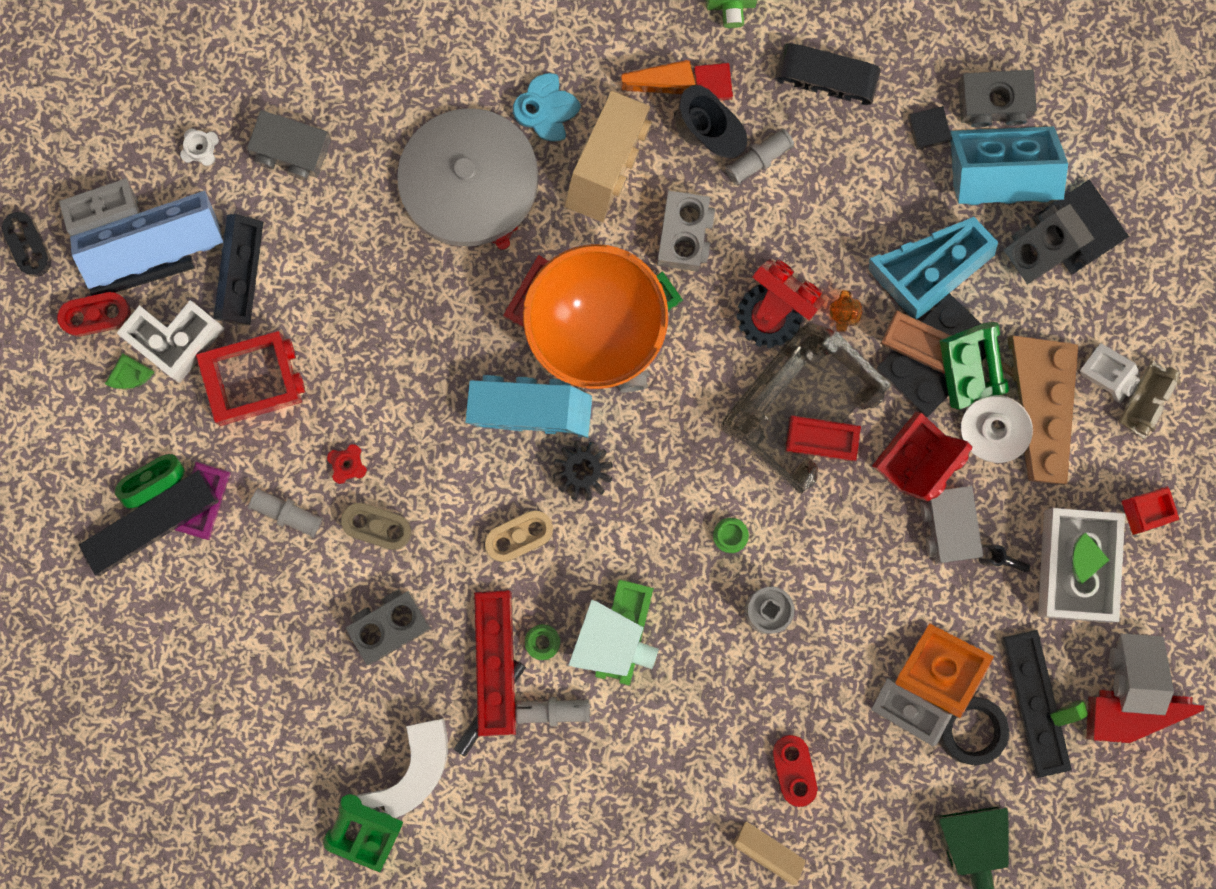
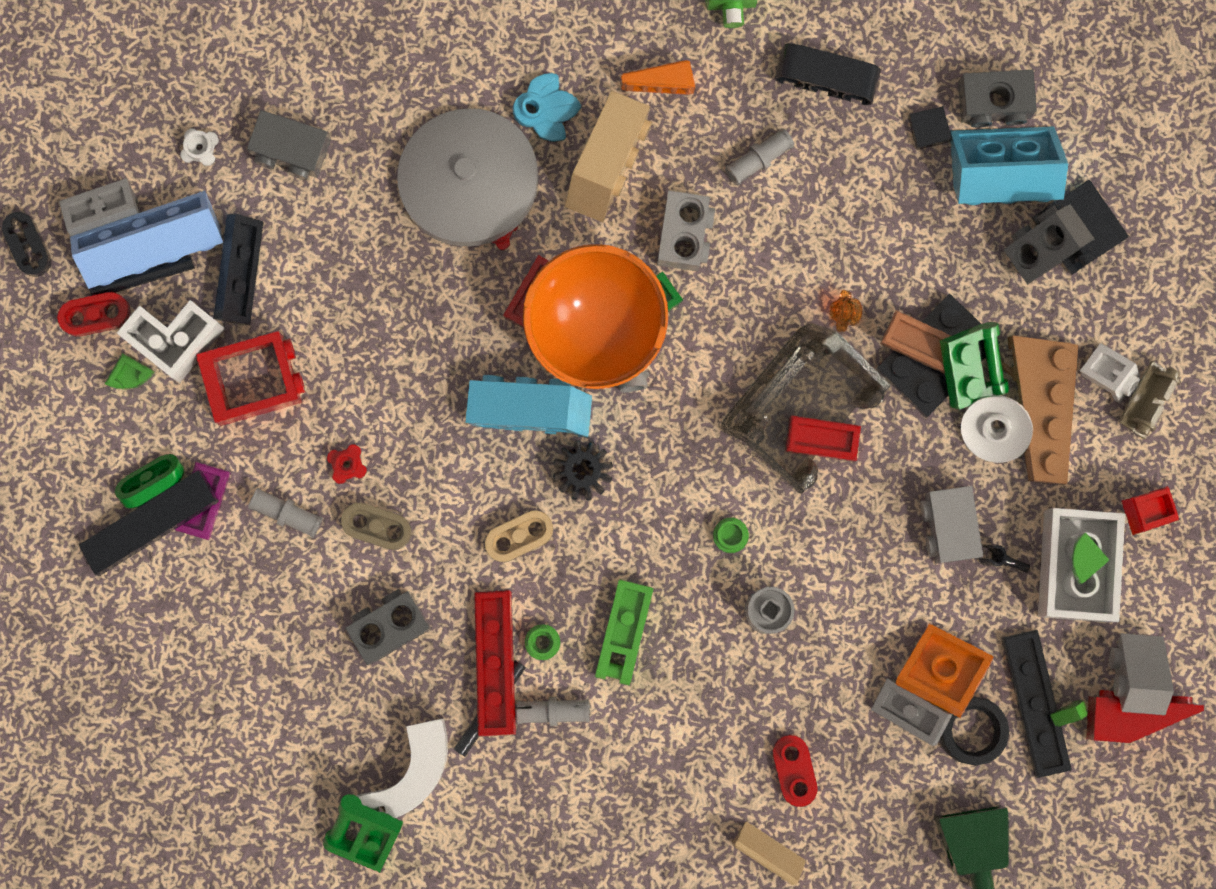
light aqua torso [569,600,659,676] -> none
black piece [674,85,747,158] -> none
red tile [694,63,733,101] -> none
plate [737,259,825,348] -> none
medium azure wedge [869,217,998,320] -> none
red bracket [872,411,973,501] -> none

